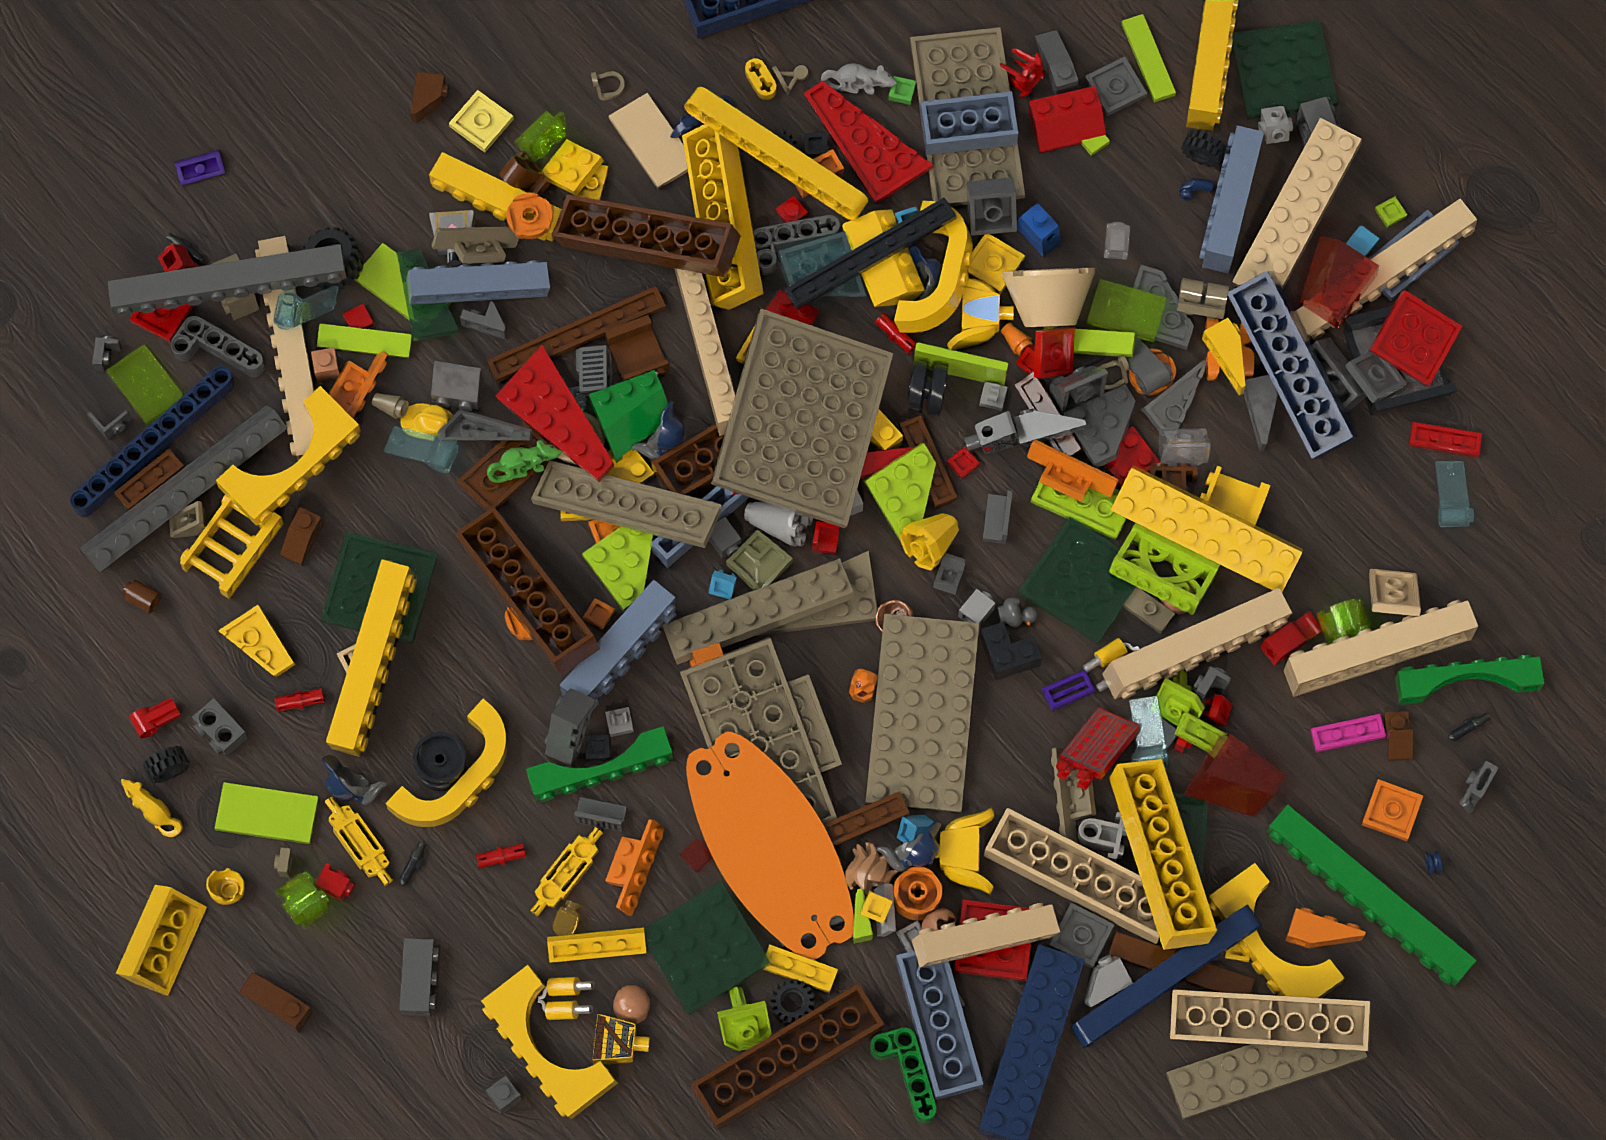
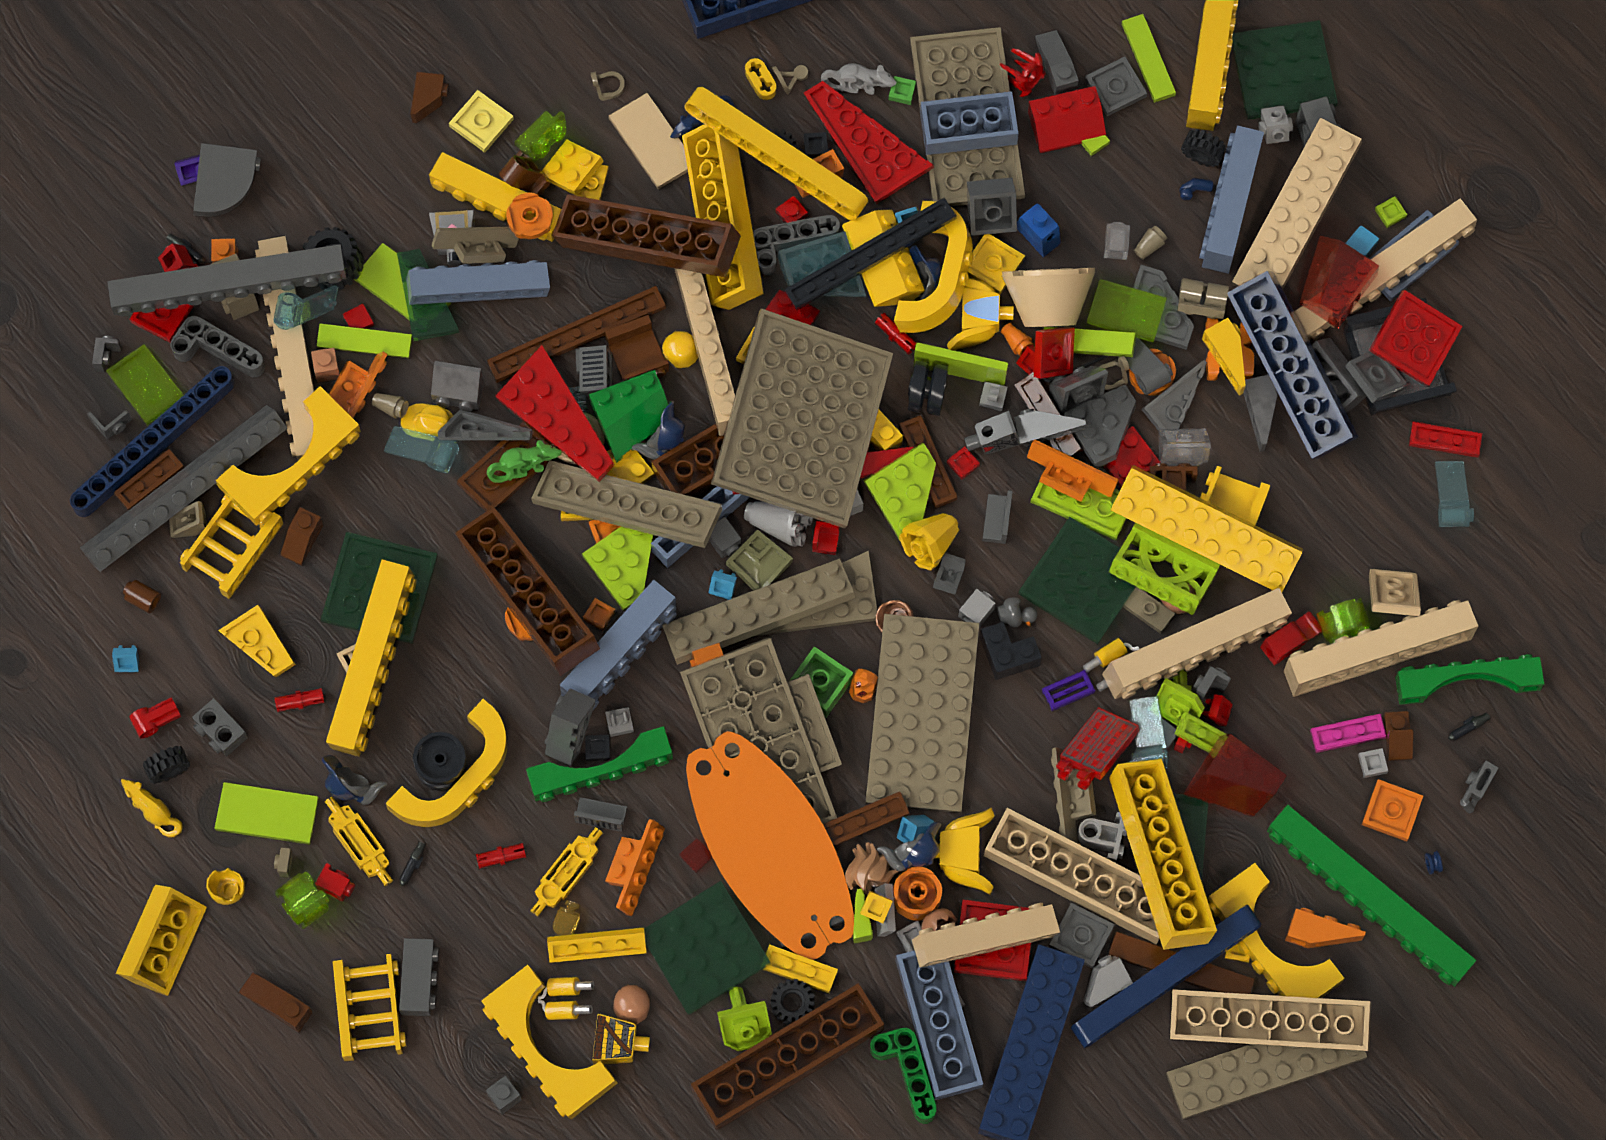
dark grey slope [460,301,507,339] -> none
none -> dark azure tile [112,645,139,672]
none -> dark grey brick [193,143,261,217]
none -> orange brick [211,239,238,263]
none -> yellow fence [333,954,406,1061]
none -> yellow hair [662,331,698,368]
none -> bright green brick [790,647,853,718]
none -> dark tan cone [1133,226,1167,260]
none -> light grey tile [1358,748,1388,778]

